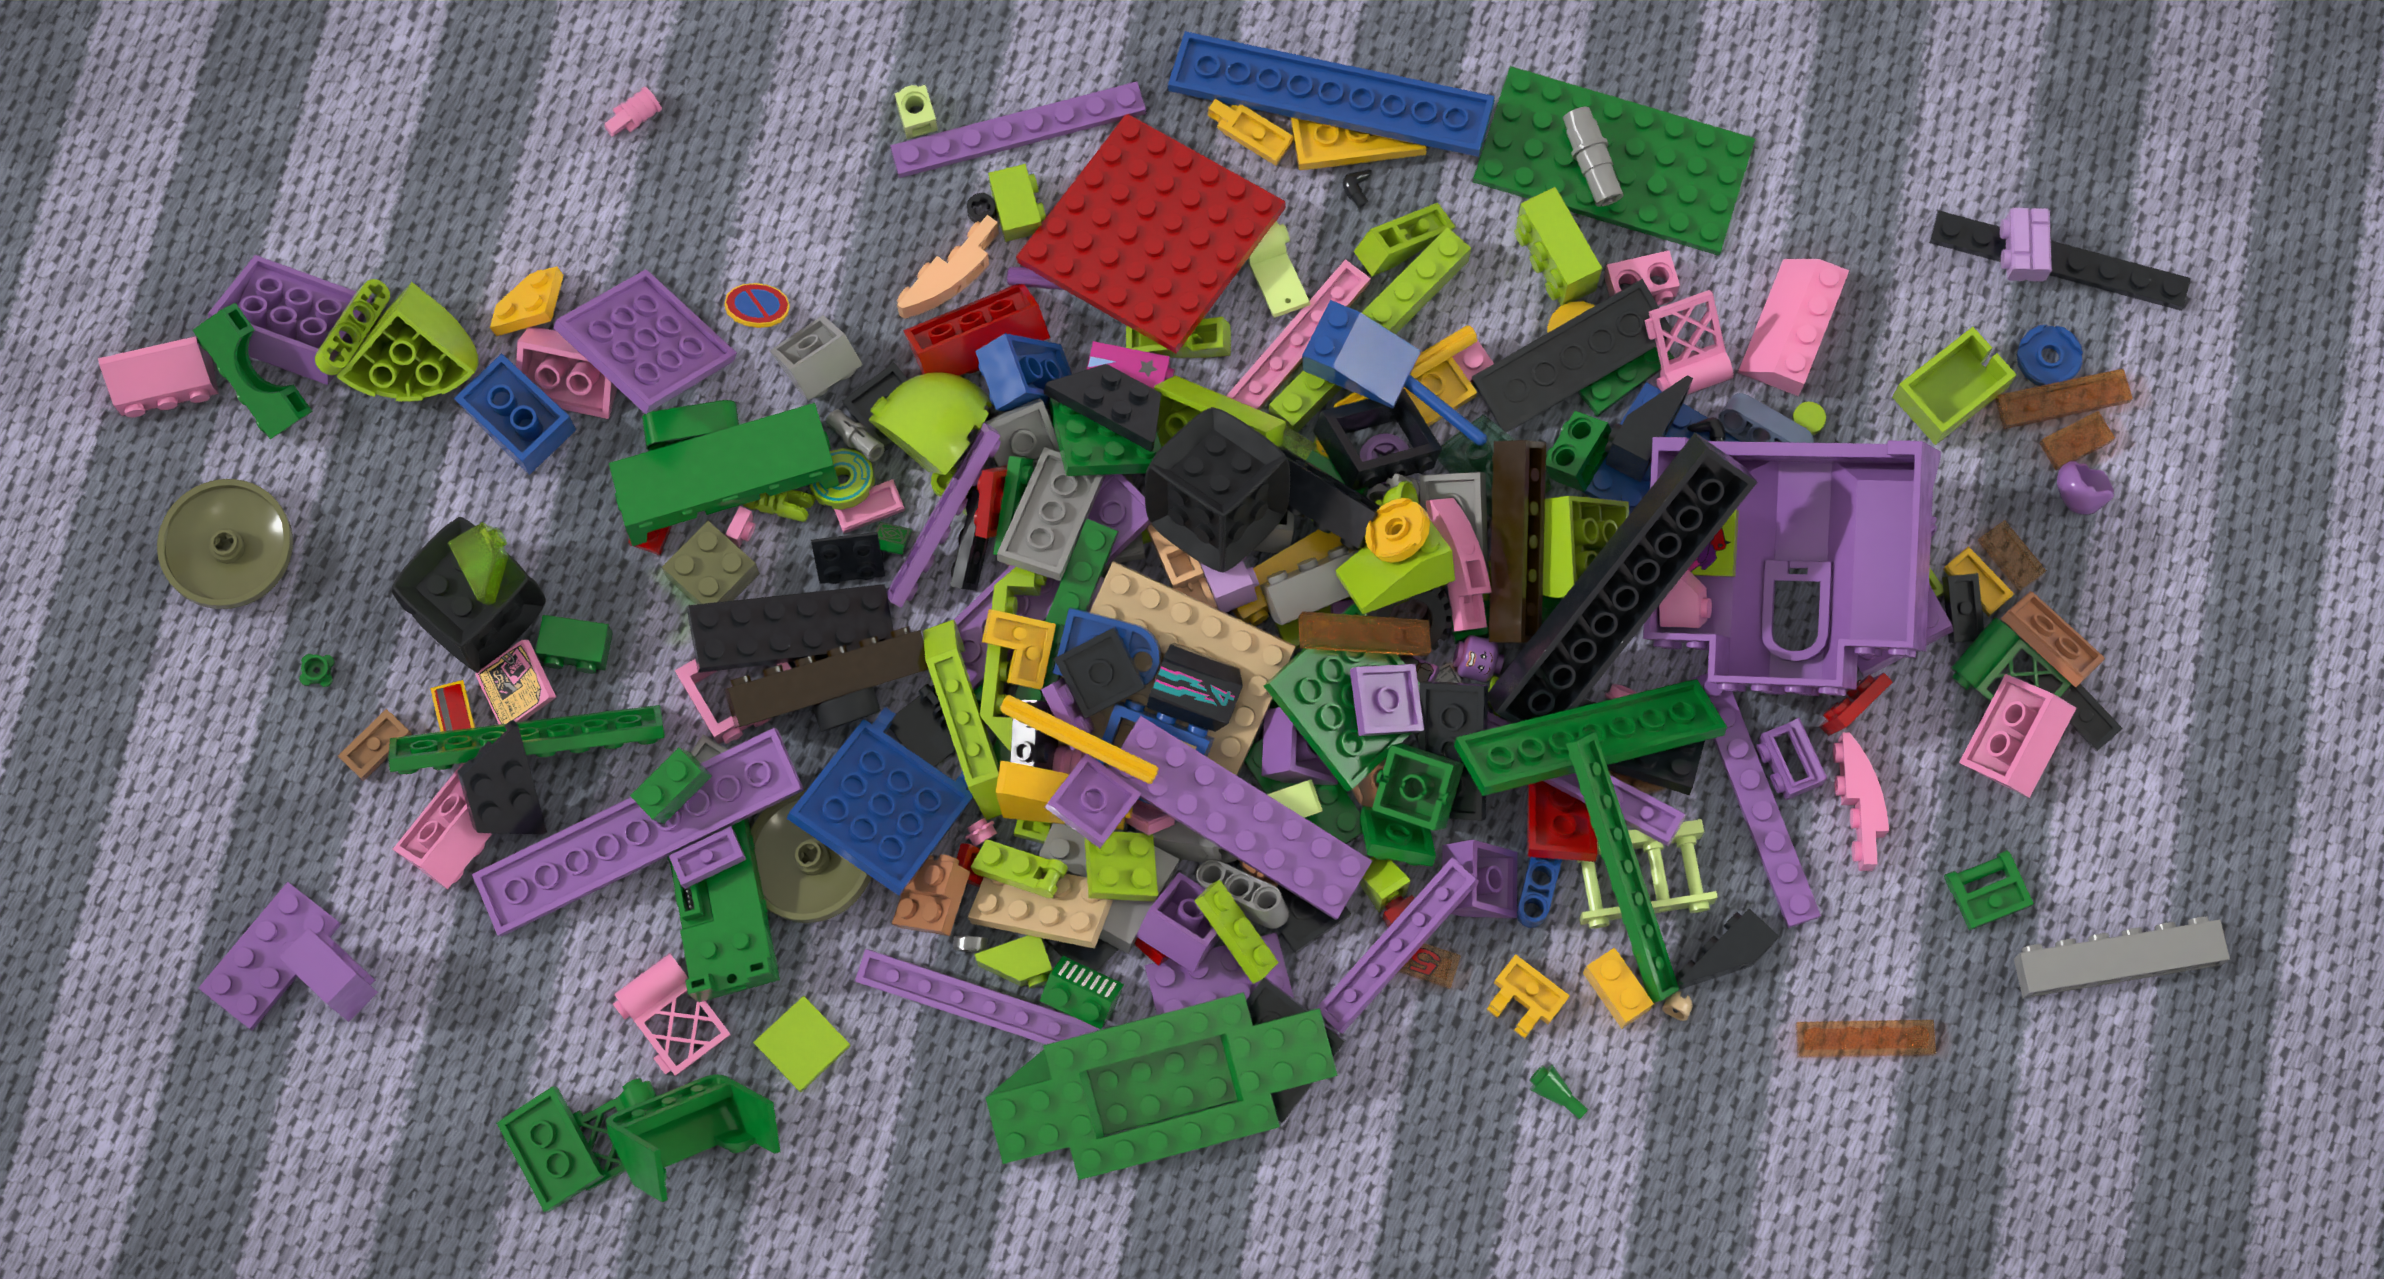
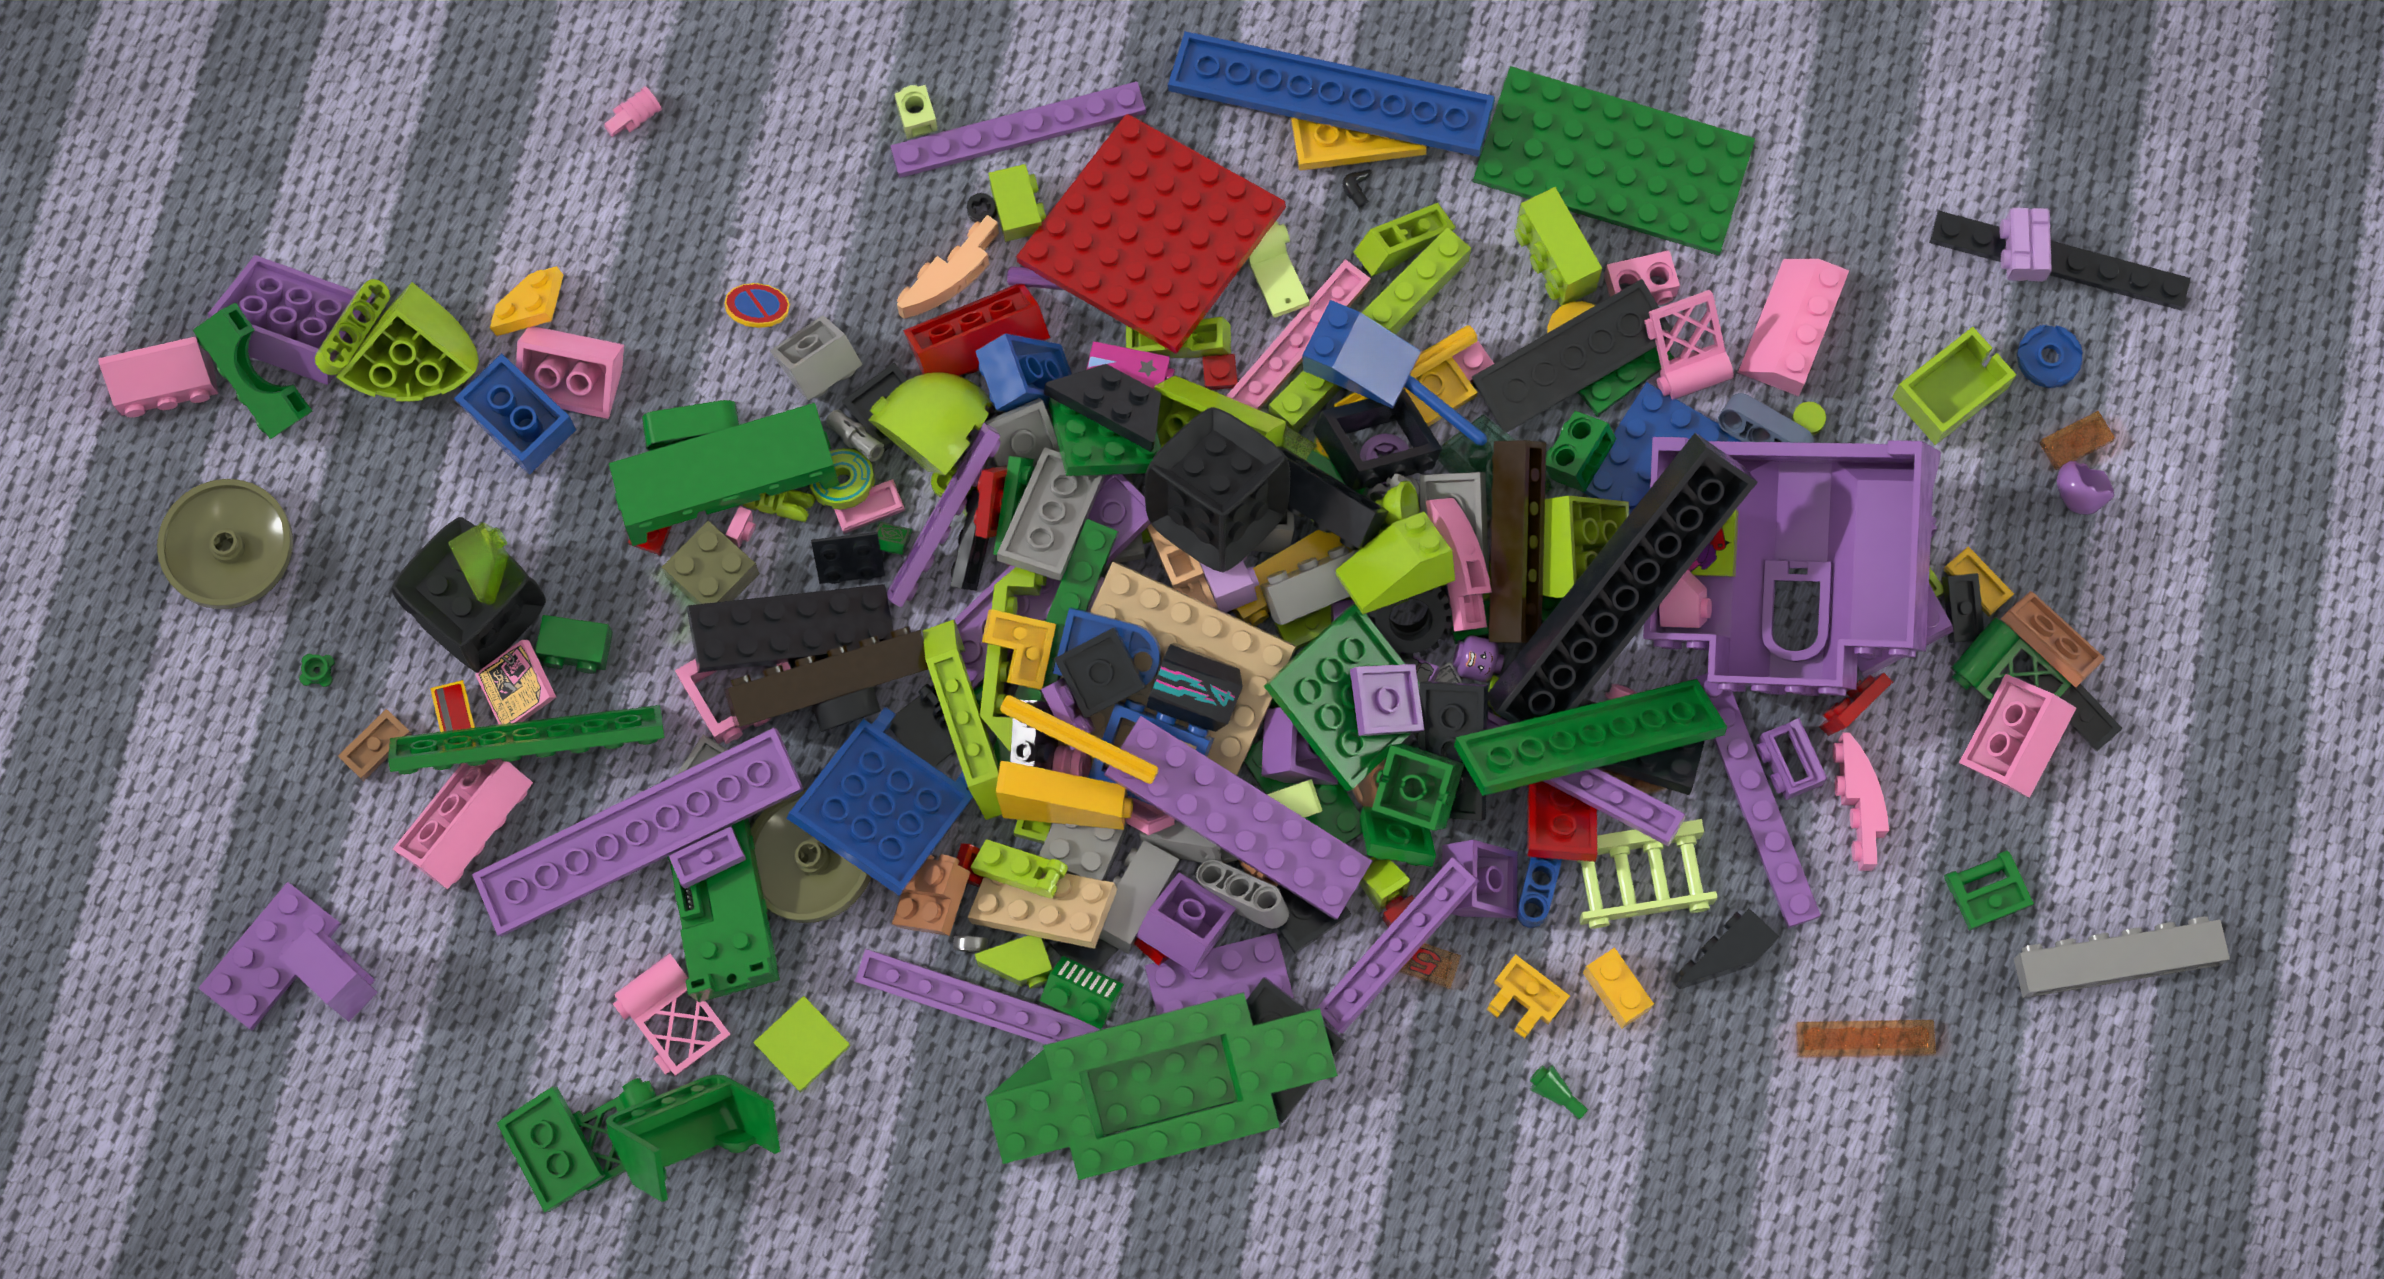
black wing [457,720,547,835] -> none
medium lavender plate [553,269,737,414] -> none
green brick [630,747,712,824] -> none
bright pink plate [965,818,997,847] -> none
medium lavender plate [1045,754,1142,848] -> none
lime plate [1084,831,1158,902] -> none
lime plate [1194,880,1279,984] -> none
yellow hinge [1208,99,1294,166] -> none
clear orange plate [1298,611,1431,656] -> none
yellow plate [1365,498,1430,563] -> none
light grey piece [1563,107,1624,207] -> none
green plate [1566,732,1679,1002] -> none
black slope [1604,375,1693,482] -> none
tan hinge [1662,991,1692,1021] -> none
black animal [1687,417,1726,441] -> none
clear orange tile [1978,520,2047,592] -> none
clear orange plate [1995,368,2133,429] -> none
none -> red plate [1202,354,1238,390]

